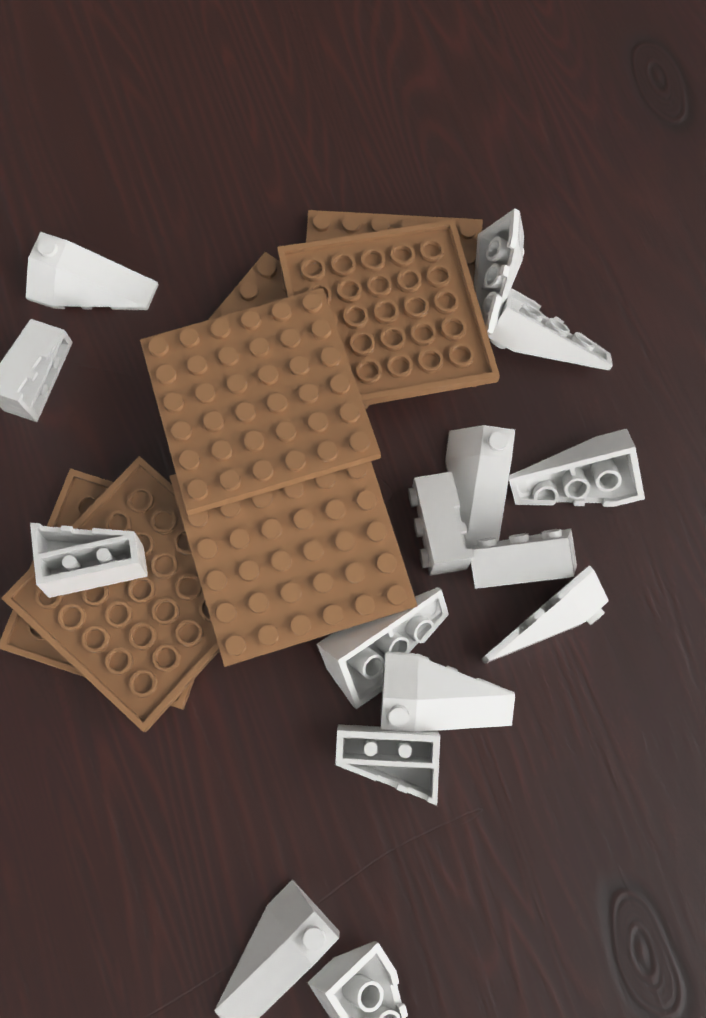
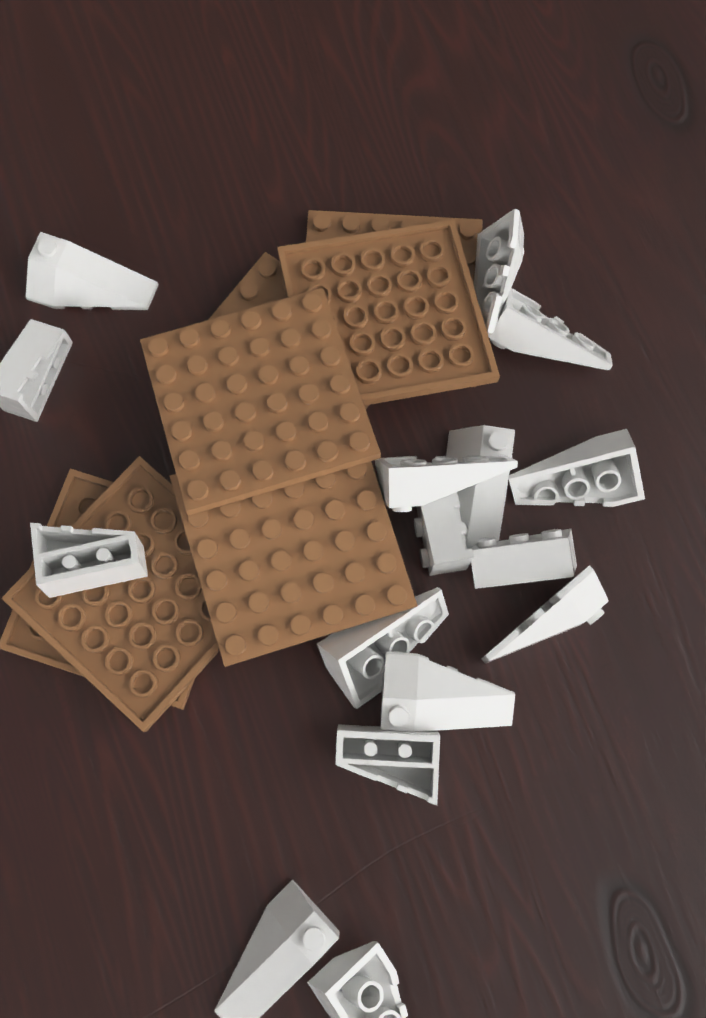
none -> white wedge [375,456,518,512]

